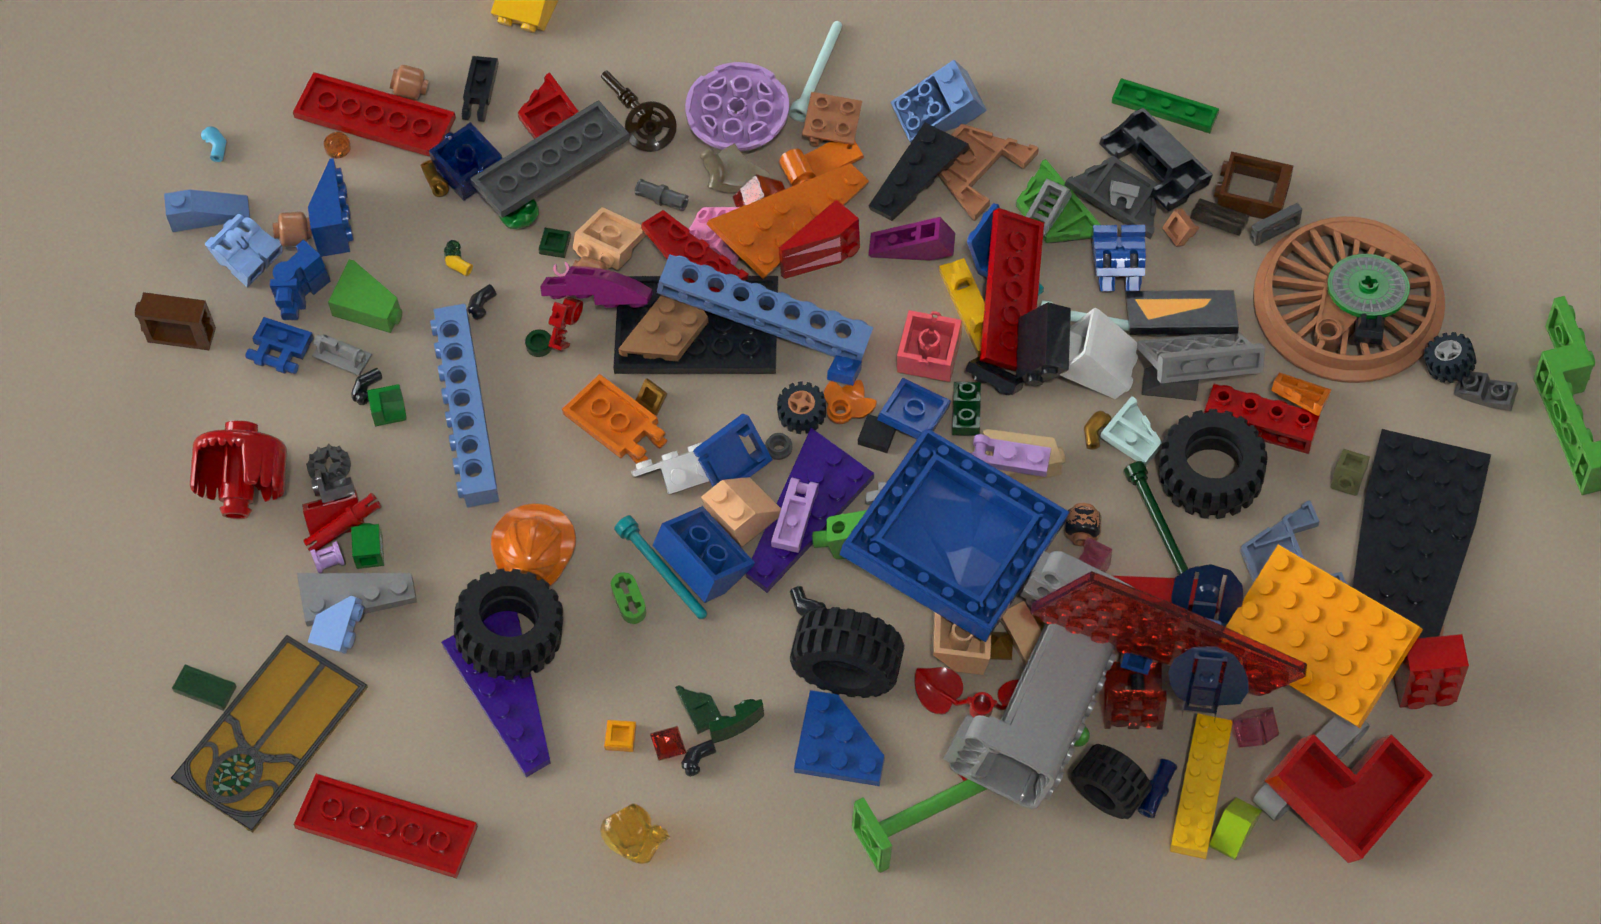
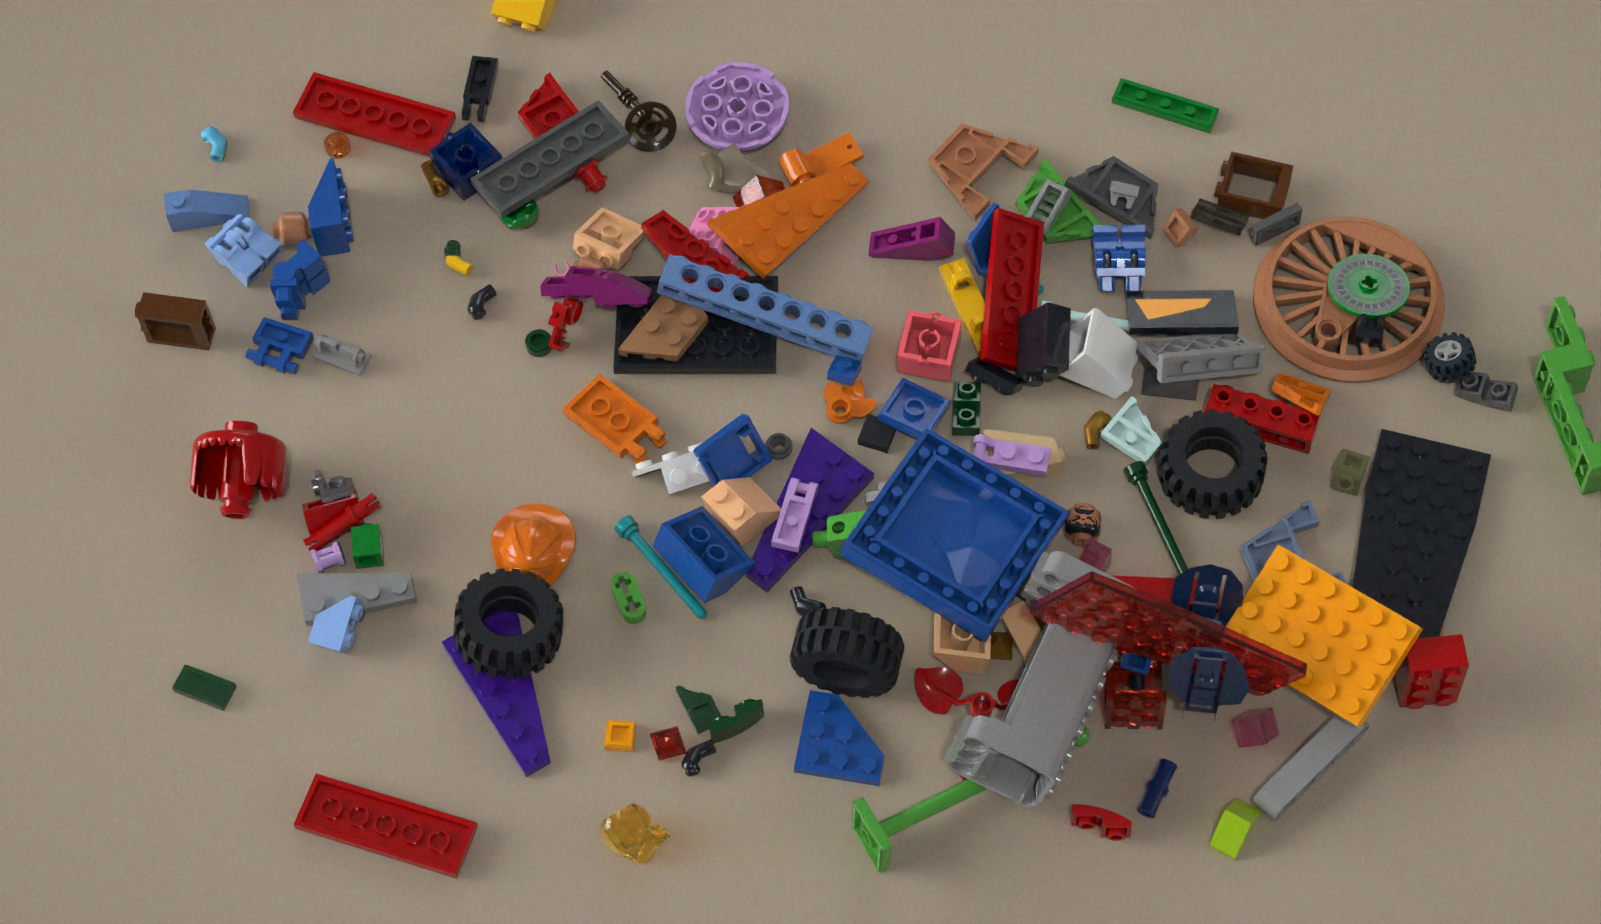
clear yellow piece [171,635,368,833] -> none
dark grey gear [306,443,351,484] -> none
bright green slope [328,259,402,333] -> none
black arm [351,368,382,405] -> none
green panel [367,384,407,427] -> none
nougat head [390,65,429,101] -> none
medium blue brick [430,304,499,508] -> none
dark green tile [538,227,571,258] -> none
dark grey pin [635,179,689,211] -> none
pearl gold slope [635,378,667,416] -> none
black wheel [777,381,826,434] -> none
red slope [779,199,860,279] -> none
light aqua piece [789,21,842,122] -> none
nougat hinge [802,92,862,147] -> none
black wing [869,122,970,221] -> none
medium blue slope [891,60,987,143] -> none
black tyre [1071,744,1152,819] -> none
black bracket [1099,108,1213,211] -> none
yellow piece [1170,713,1233,859] -> none
red piece [1264,734,1433,863] -> none
none -> red brick [573,159,608,194]
none -> red slope [1071,804,1132,841]

